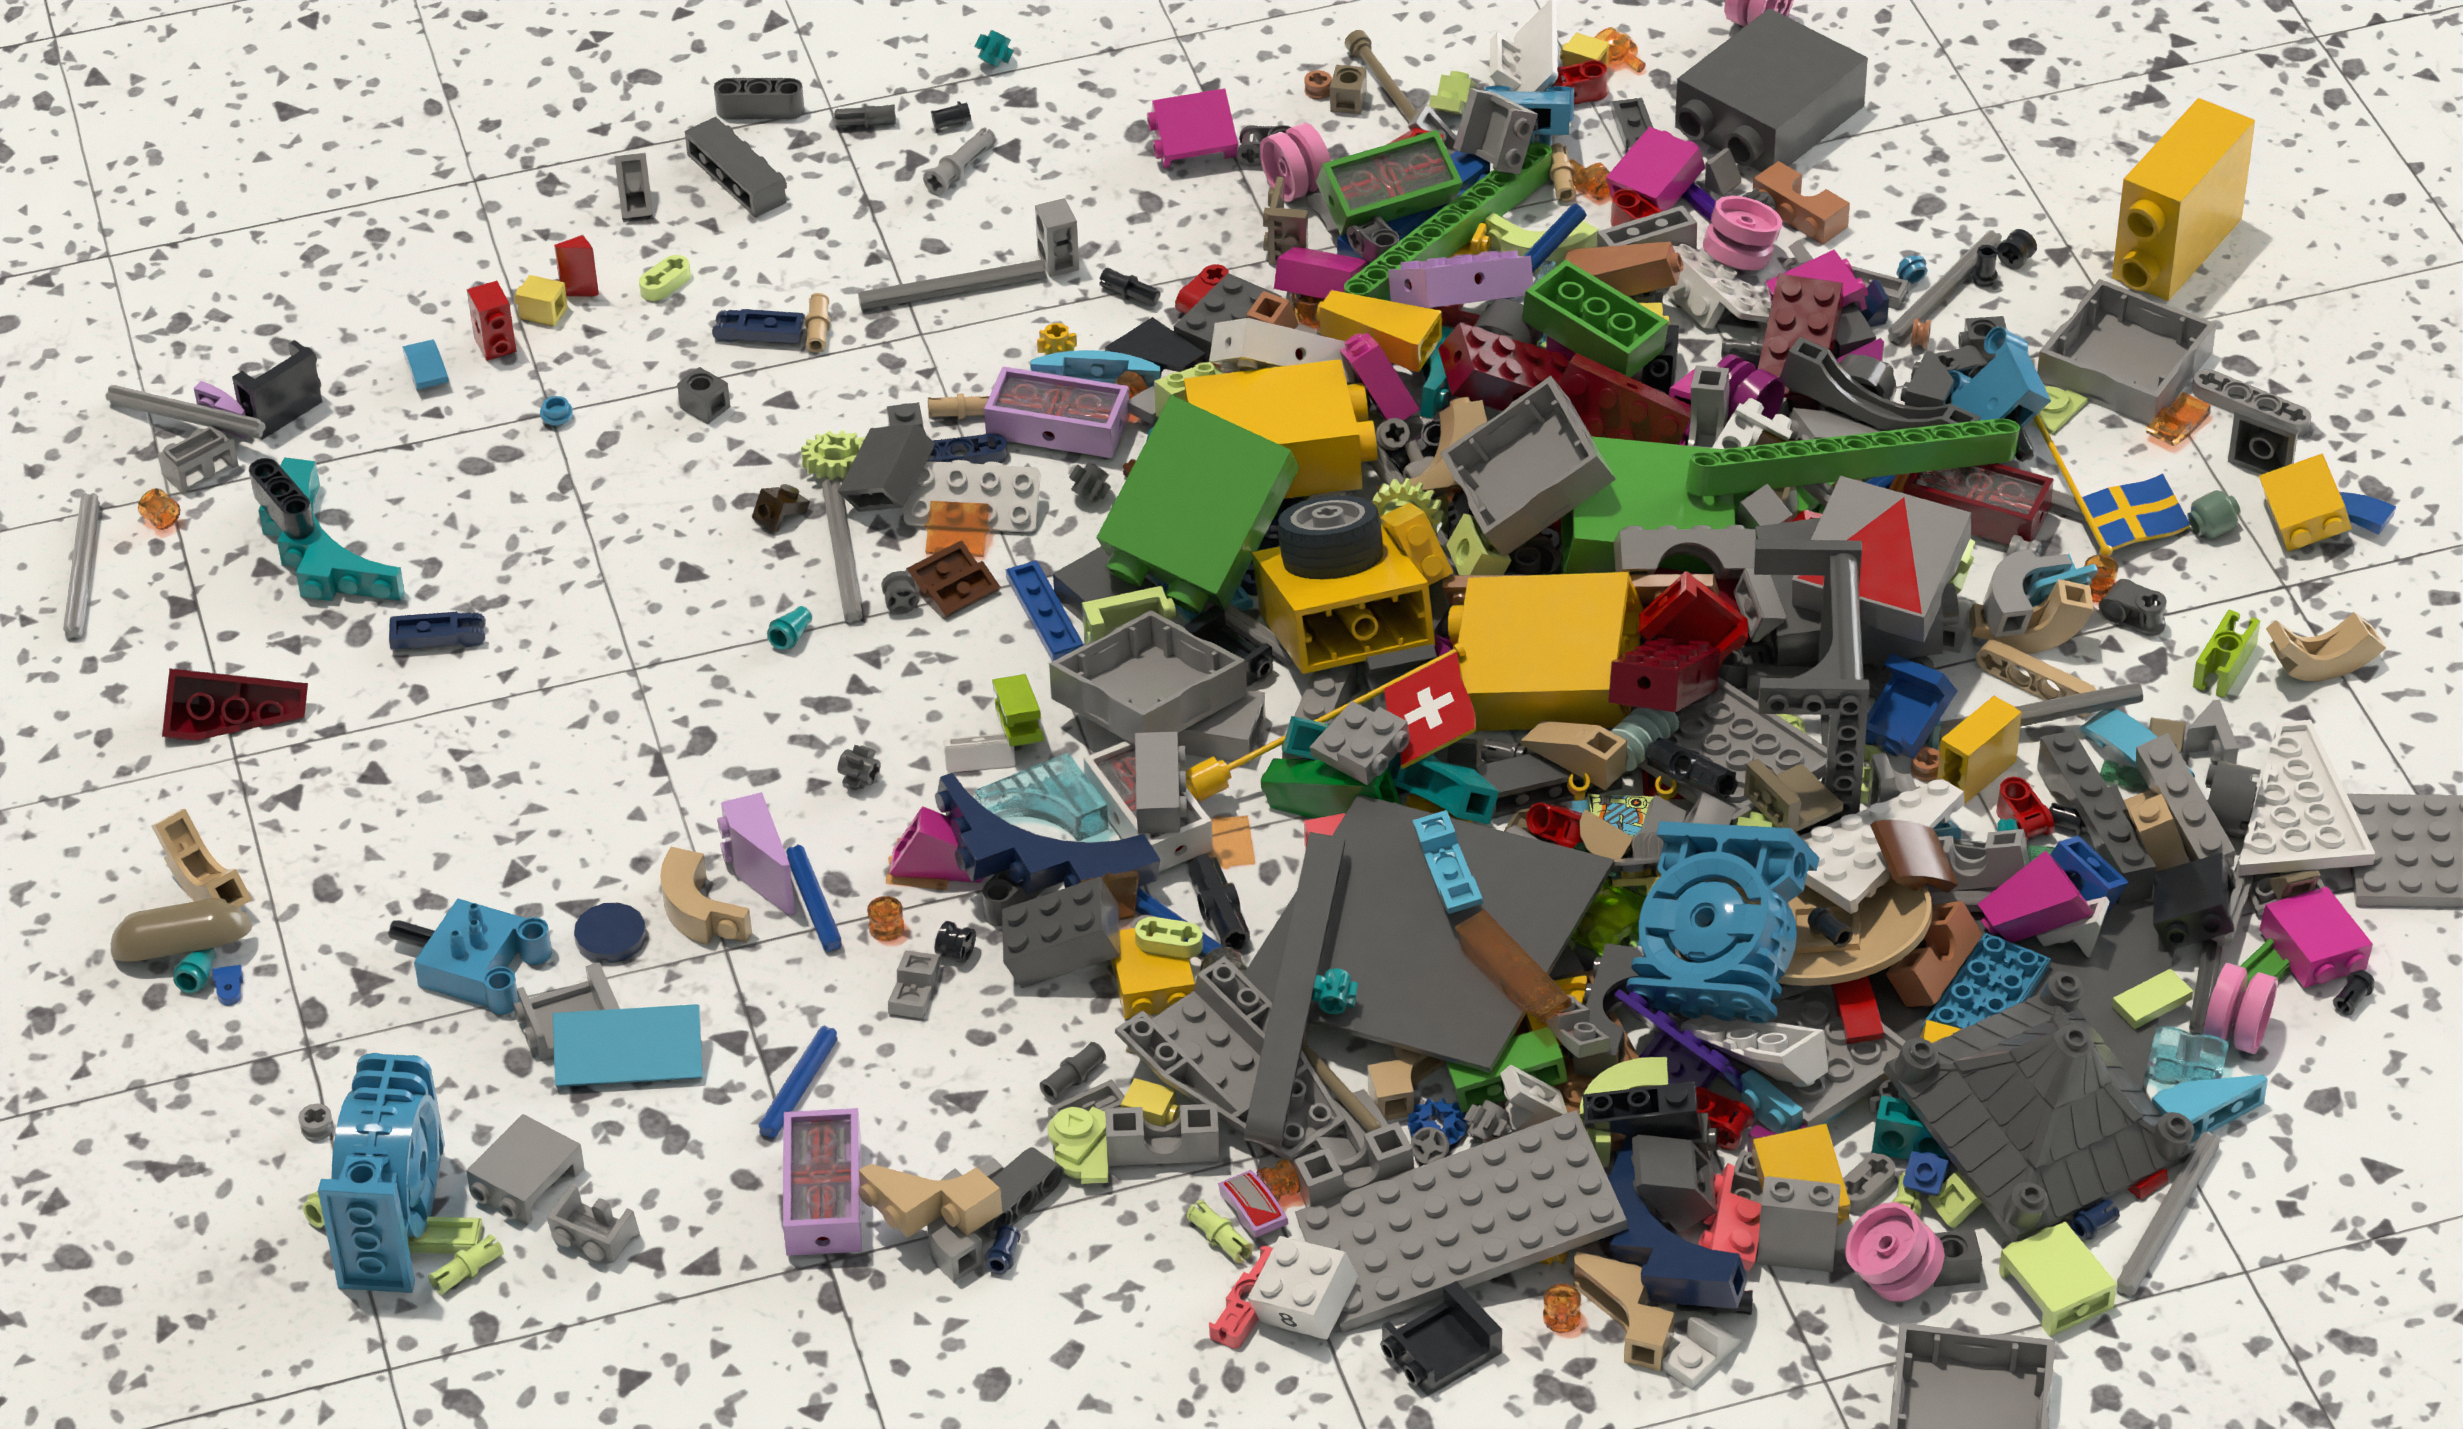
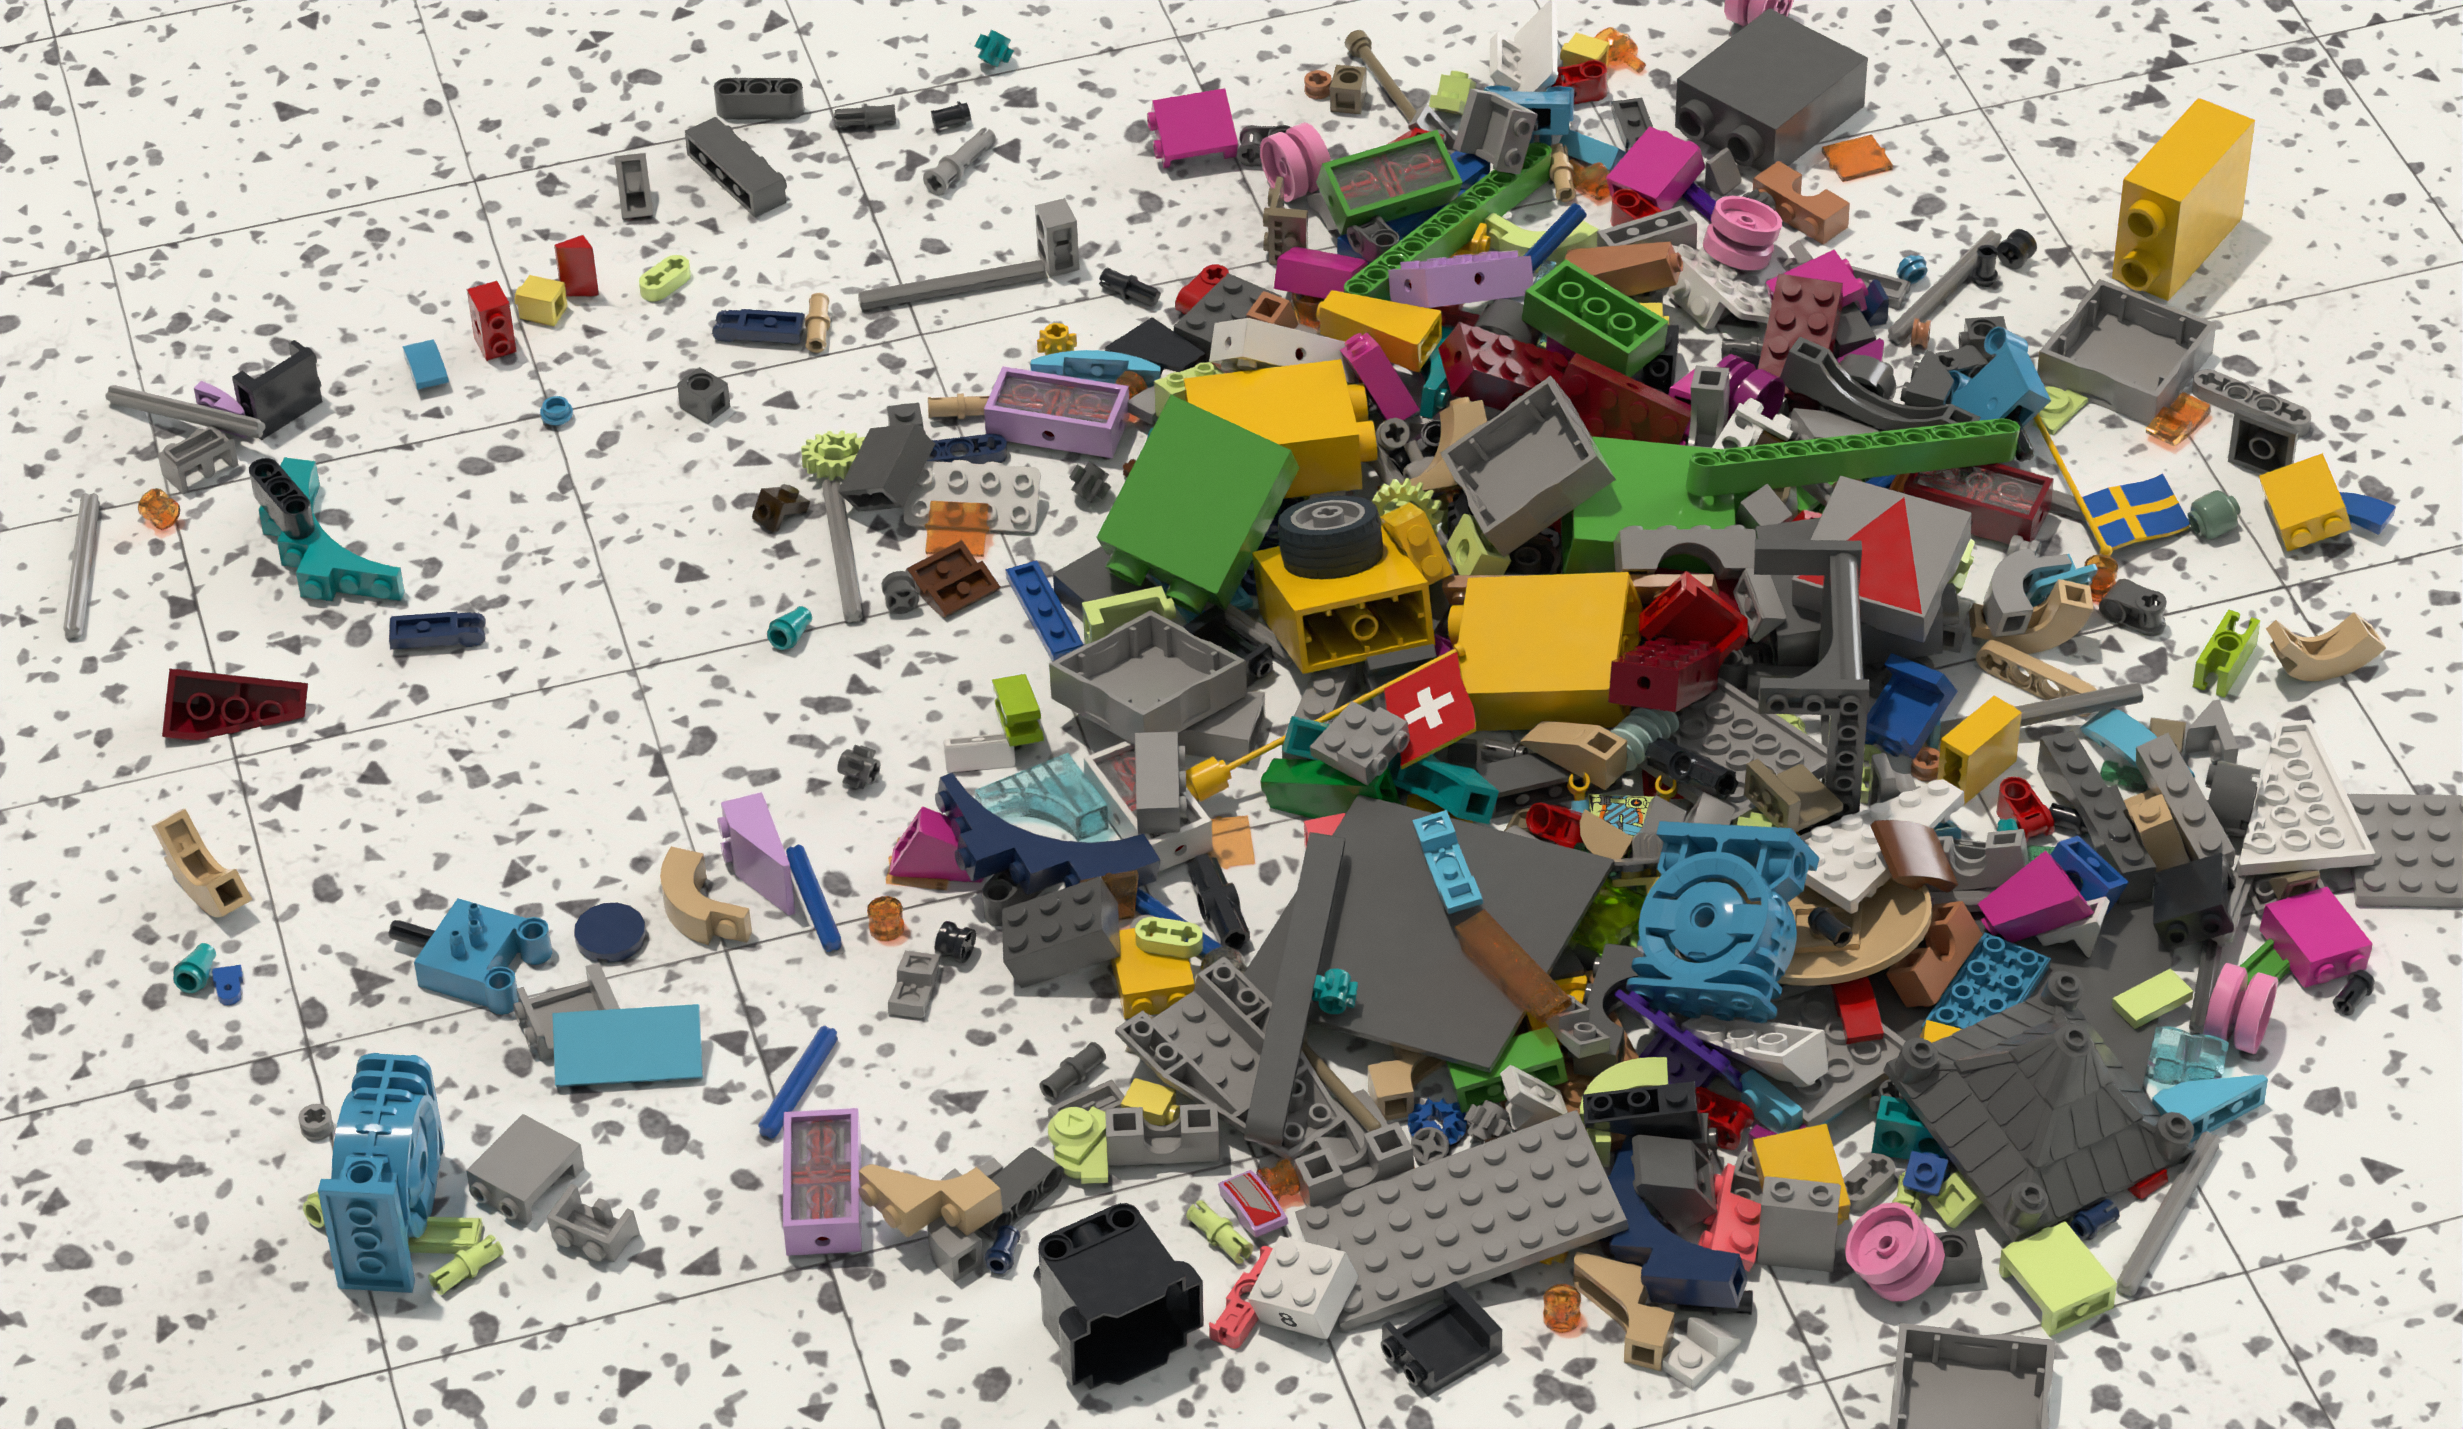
dark tan brick [110,898,253,962] -> none
none -> black piece [1033,1203,1204,1390]
none -> medium azure slope [1559,129,1627,170]
none -> clear orange piece [1821,134,1893,182]

